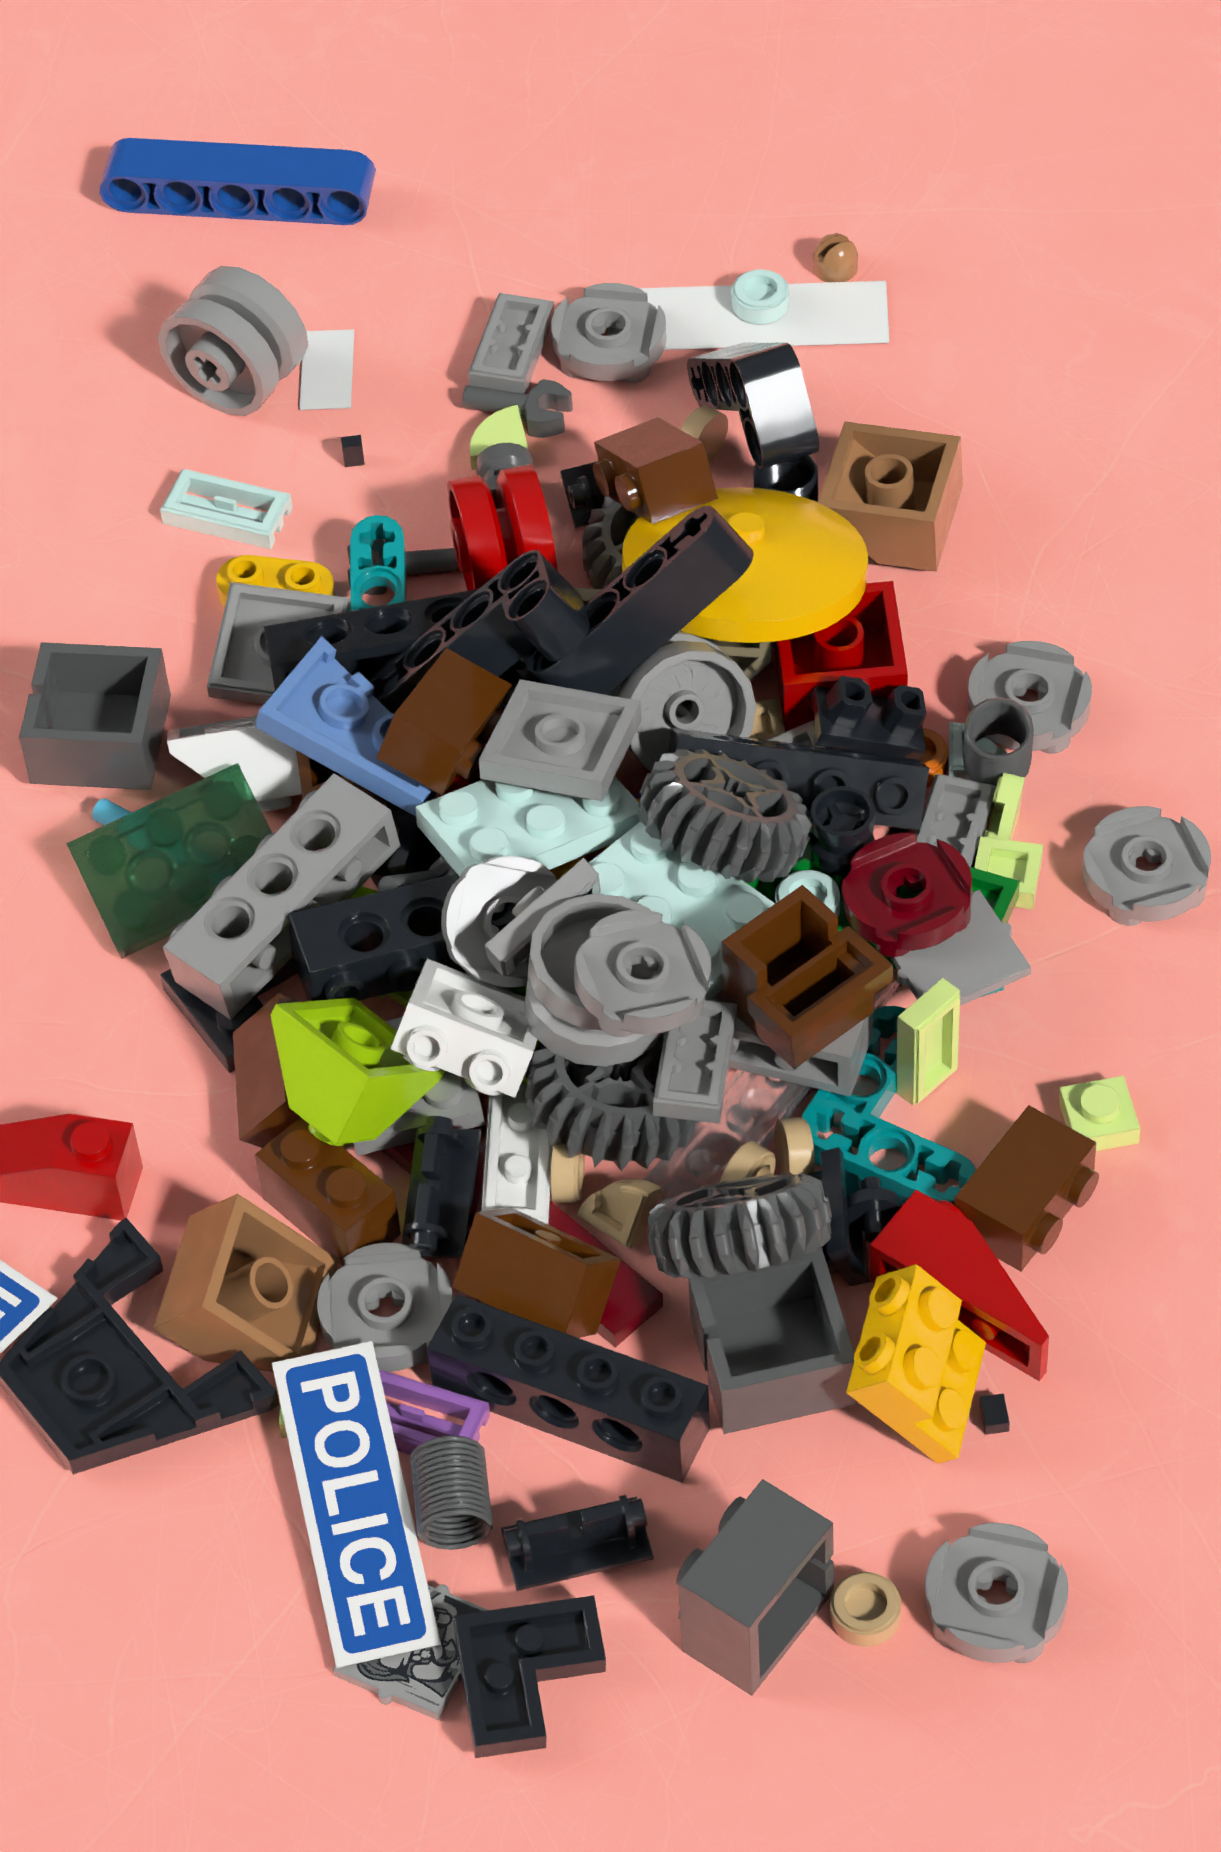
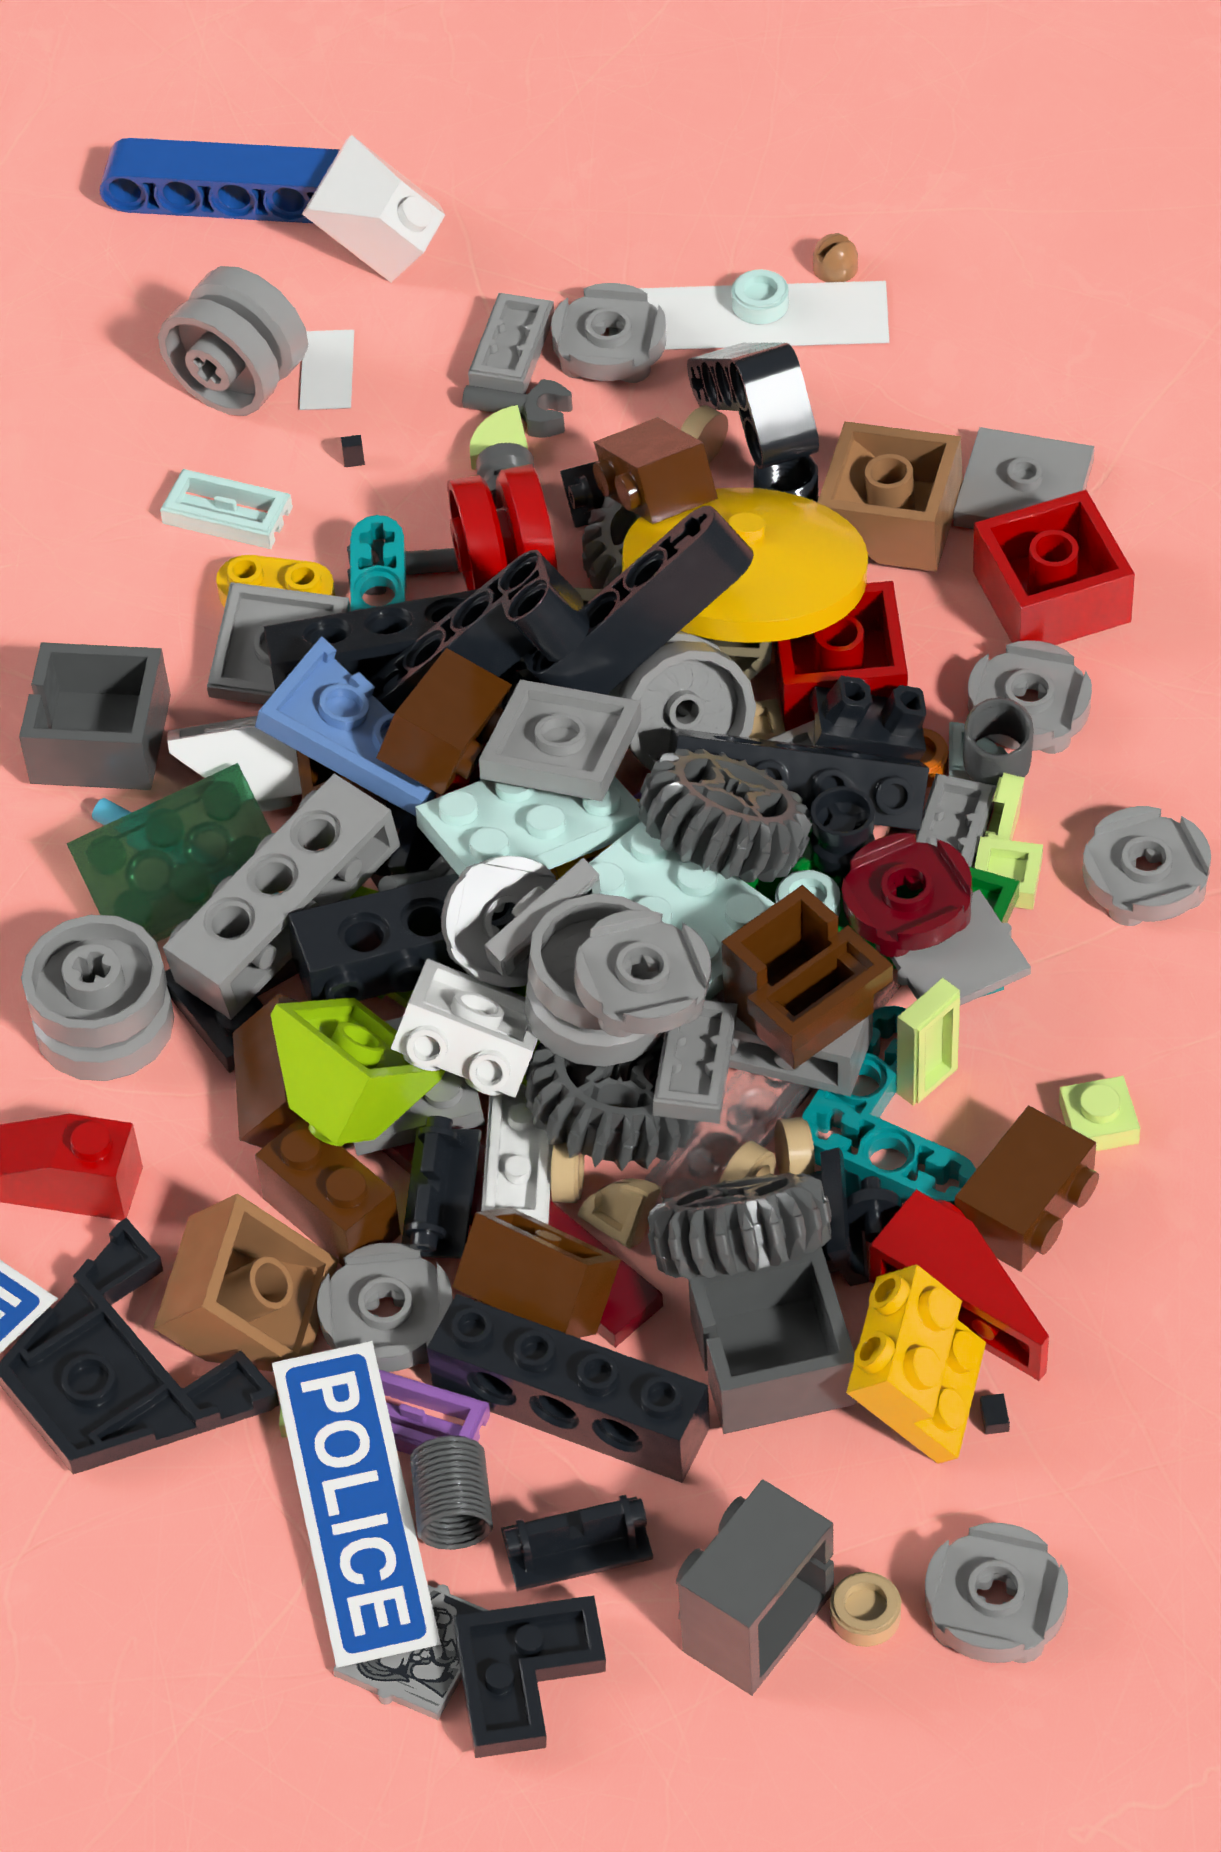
none -> light grey wheel [21,915,175,1081]
none -> white slope [302,134,445,283]
none -> light grey plate [953,427,1095,529]
none -> red brick [973,489,1135,645]

